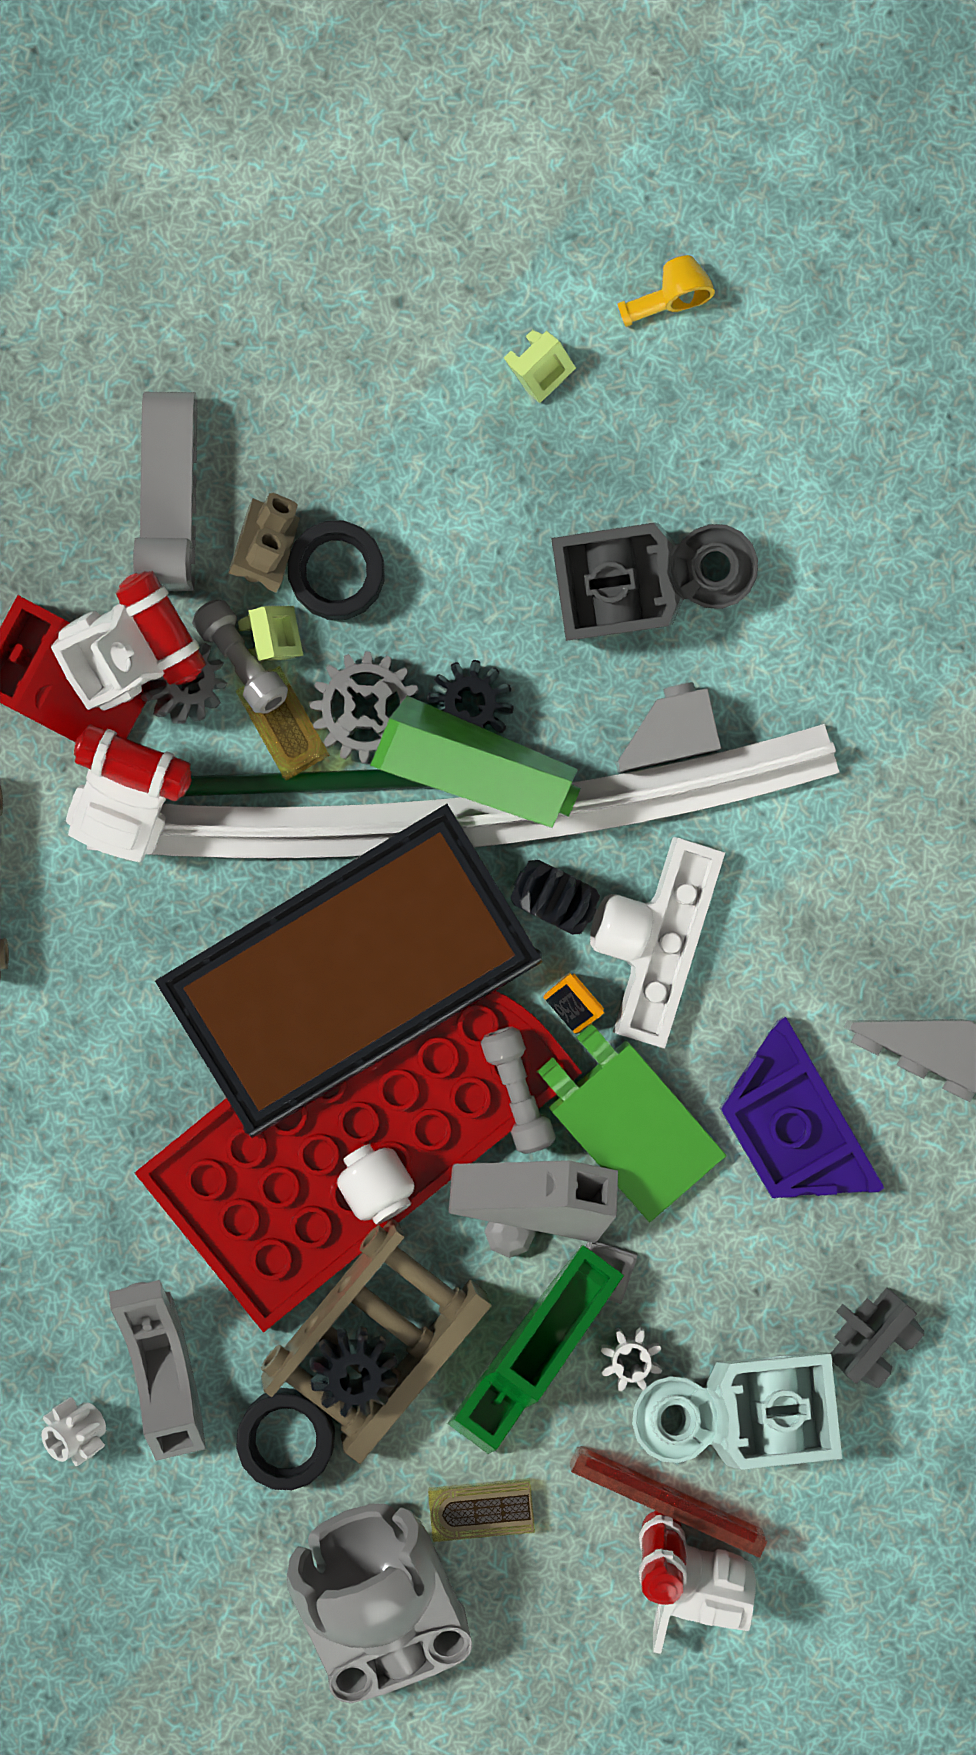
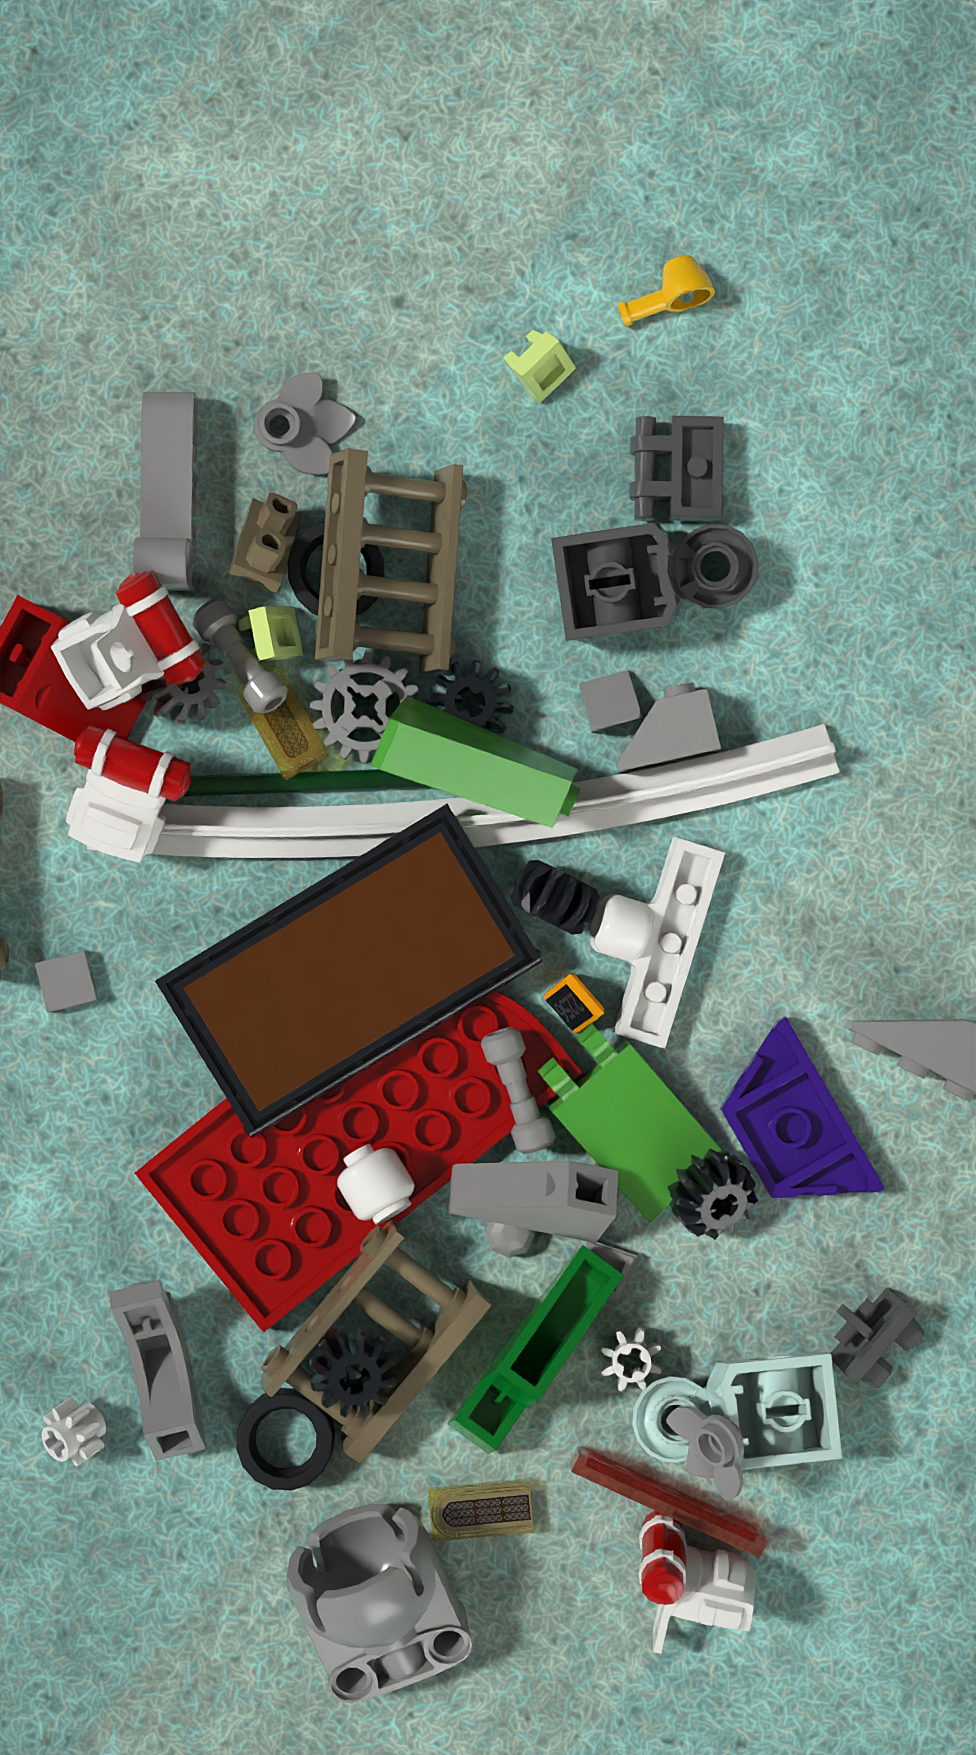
none -> light grey tile [35,950,99,1013]
none -> light grey plate [254,373,356,475]
none -> dark tan fence [315,448,467,674]
none -> light grey slope [579,671,642,733]
none -> dark grey plate [629,415,724,522]
none -> light grey plate [666,1405,744,1501]
none -> black gear [668,1148,758,1240]

